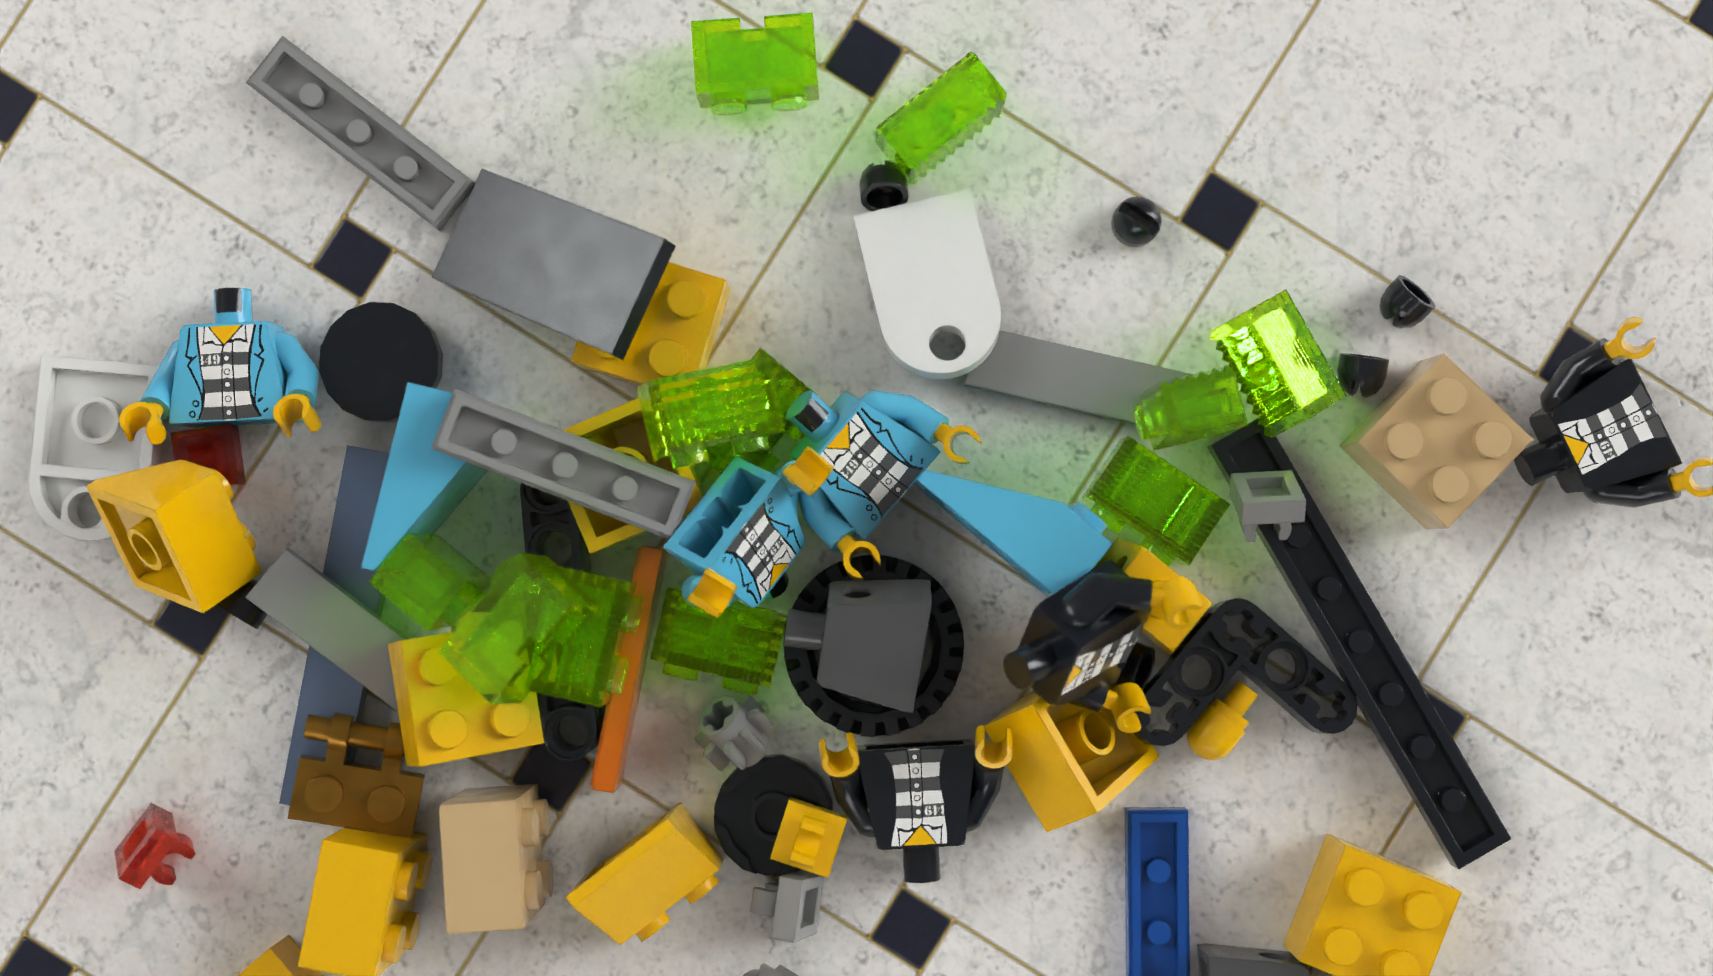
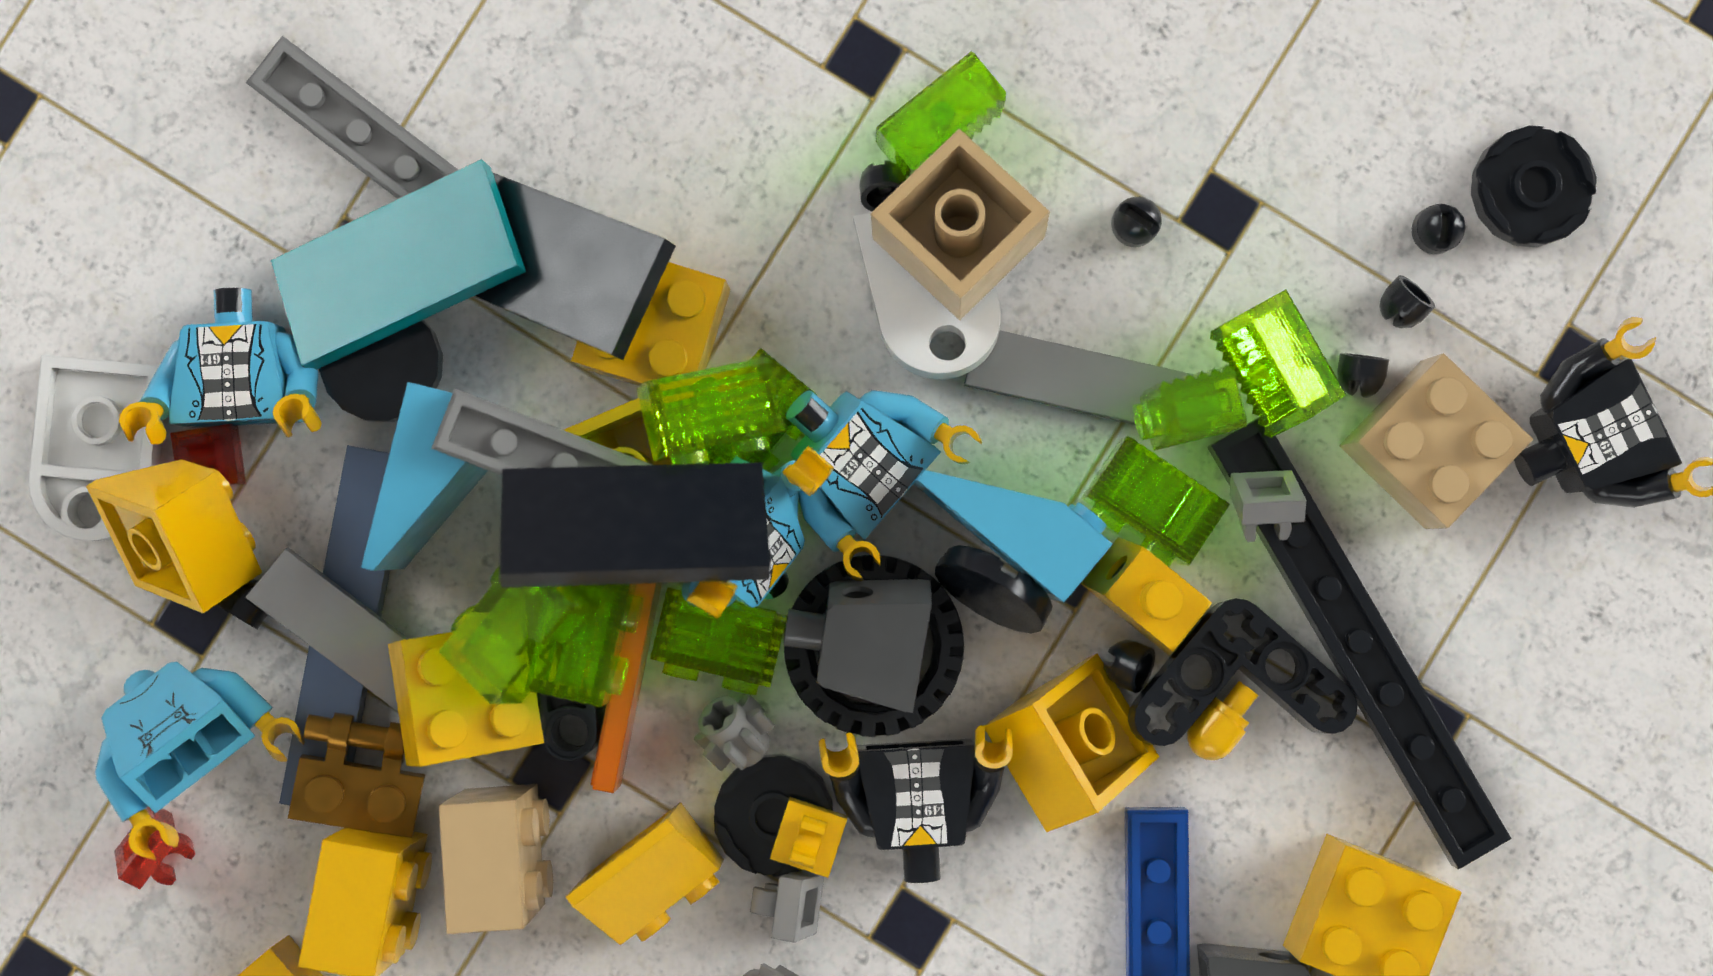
clear neon green brick [368,533,493,631] -> none
clear neon green brick [691,12,819,115] -> none
black torso [1003,560,1202,733] -> none
none -> medium azure torso [95,661,305,860]
none -> tile [271,159,526,370]
none -> black tile [499,462,771,588]
none -> tan brick [870,129,1050,321]
none -> black tile [935,545,1053,634]
none -> black hinge [1412,204,1466,254]
none -> black tile [1471,125,1597,247]

